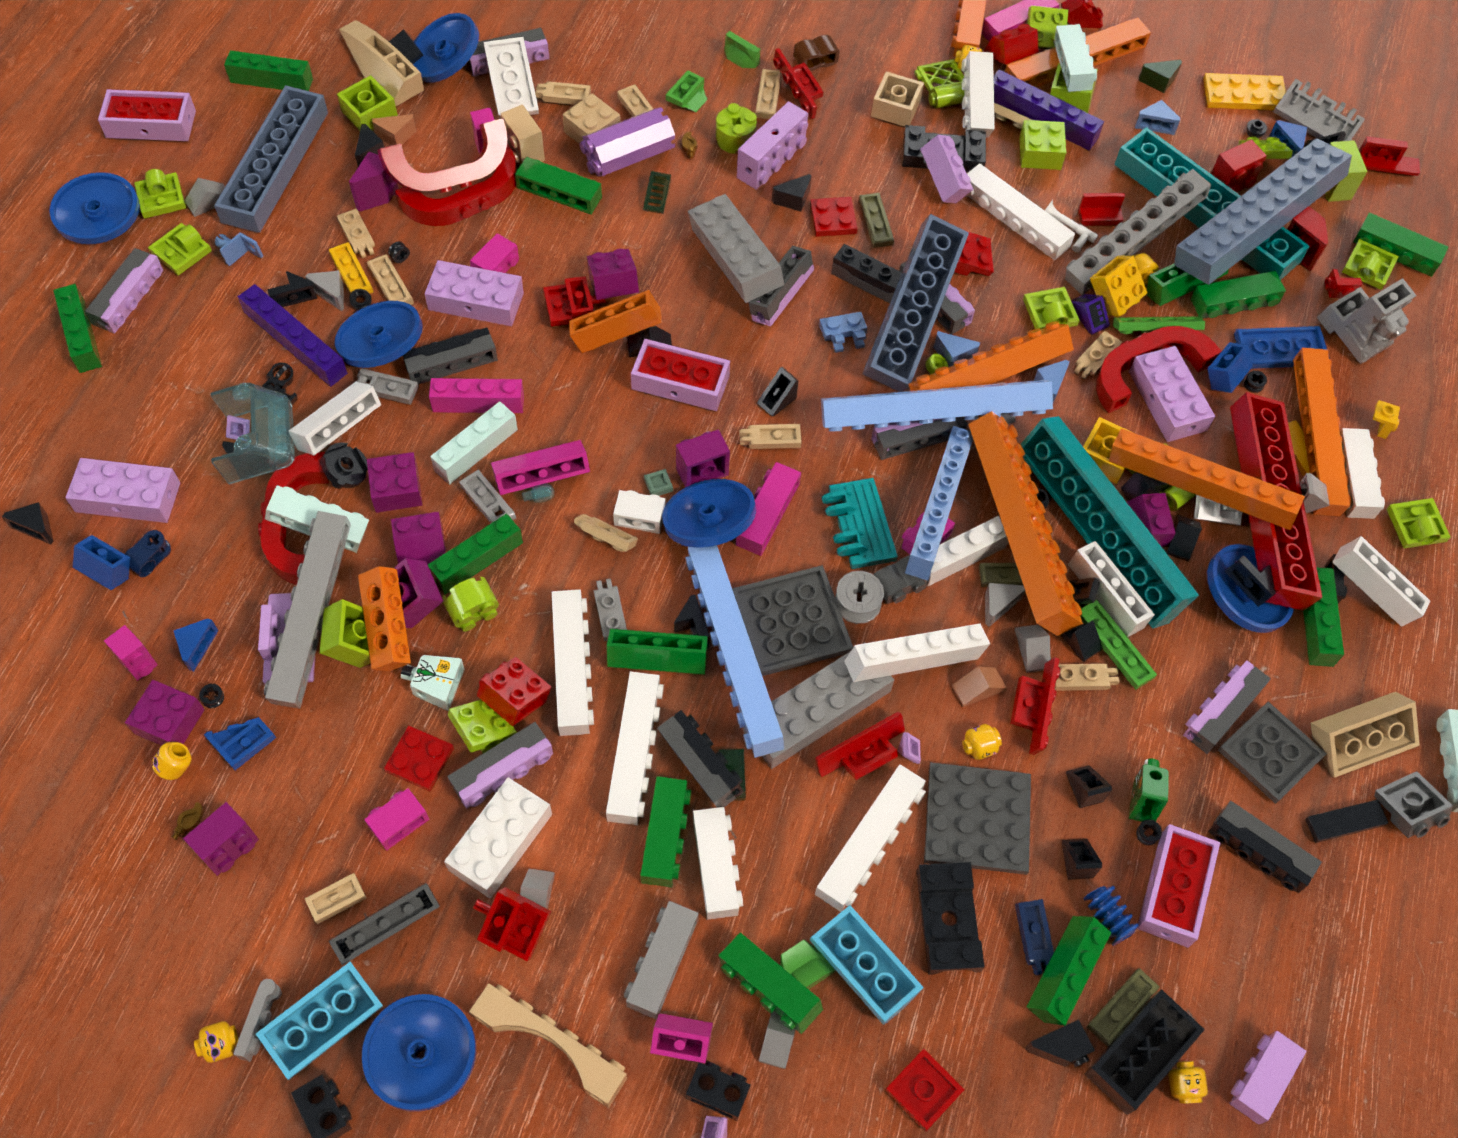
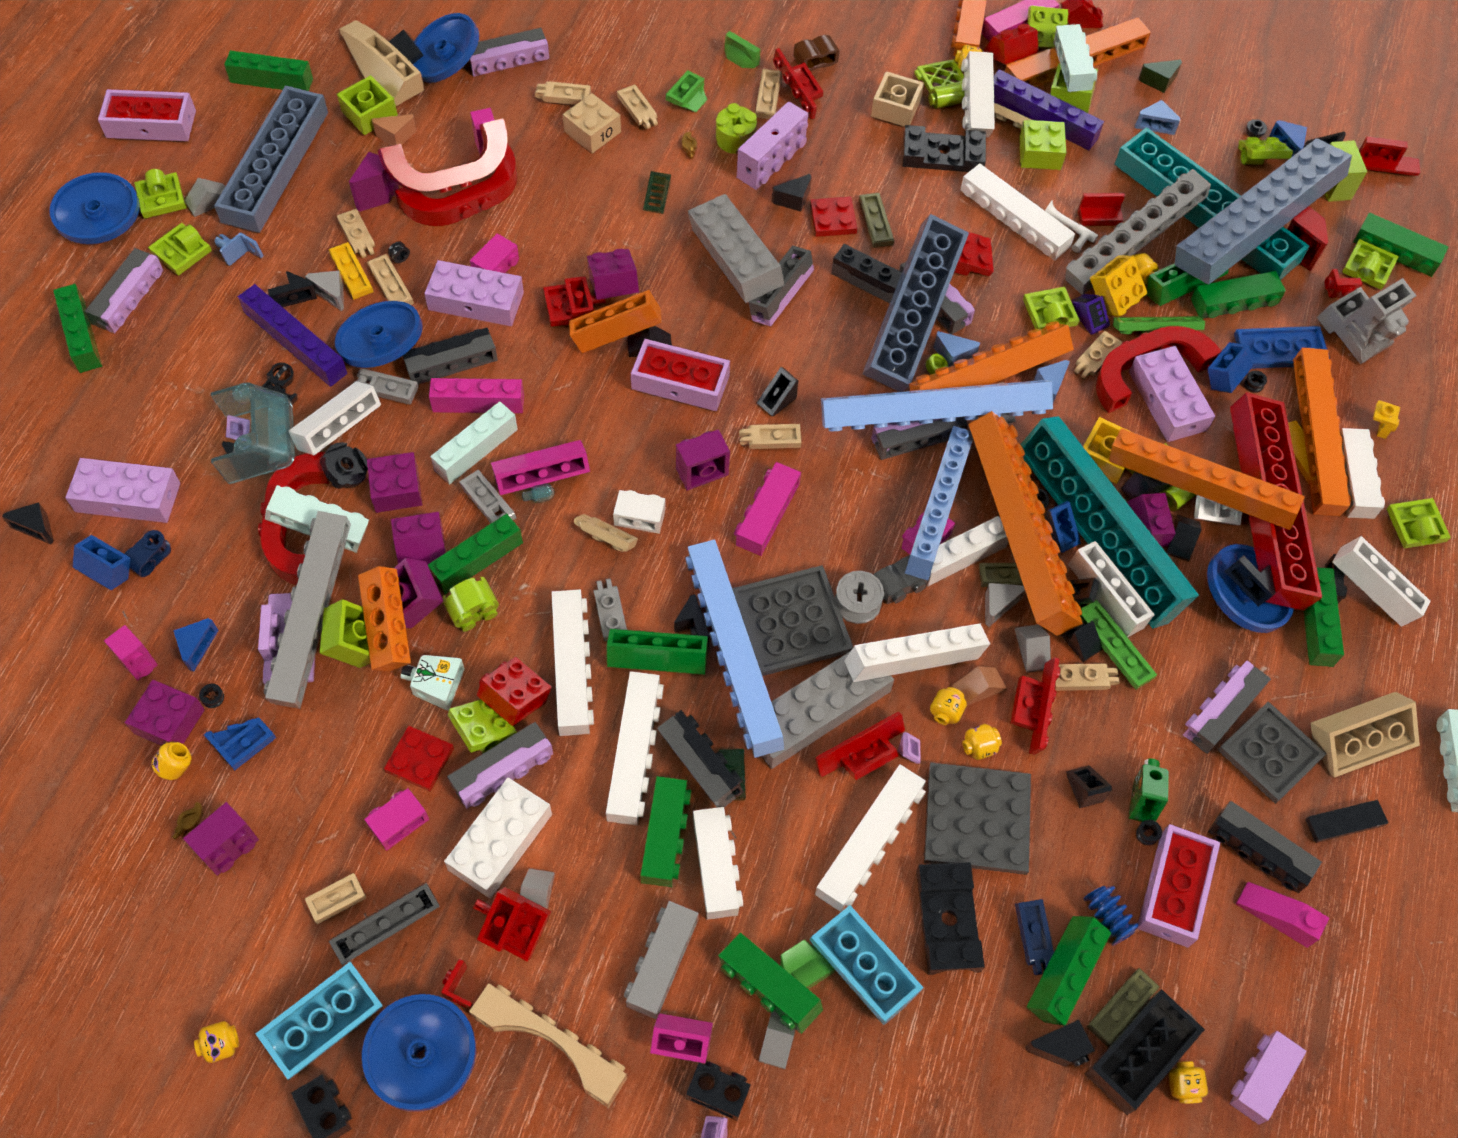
light grey plate [233,979,282,1062] -> none
black plate [349,289,372,310] -> none
black slope [355,124,384,167] -> none
white plate [484,37,539,119] -> none
tan brick [501,104,545,165] -> none
green brick [515,157,602,215] -> none
medium lavender brick [579,107,675,176] -> none
sand green tile [644,469,673,496] -> none
blue dish [662,479,756,548] -> none
medium blue plate [819,312,867,353] -> none
teal hinge [822,478,898,569] -> none
red plate [885,1049,965,1132] -> none
lavender brick [920,135,973,203] -> none
black slope [1062,838,1102,880] -> none
yellow plate [1203,73,1286,110] -> none
red brick [1211,139,1267,193] -> none
light grey hinge [1273,79,1365,141] -> none
light grey slope [1300,473,1330,513] -> none
dark grey plate [1374,771,1453,838] -> none
none -> red bracket [441,959,473,1011]
none -> yellow head [930,687,967,725]
none -> blue slope [1045,501,1081,553]
none -> dark pink slope [1236,882,1329,948]

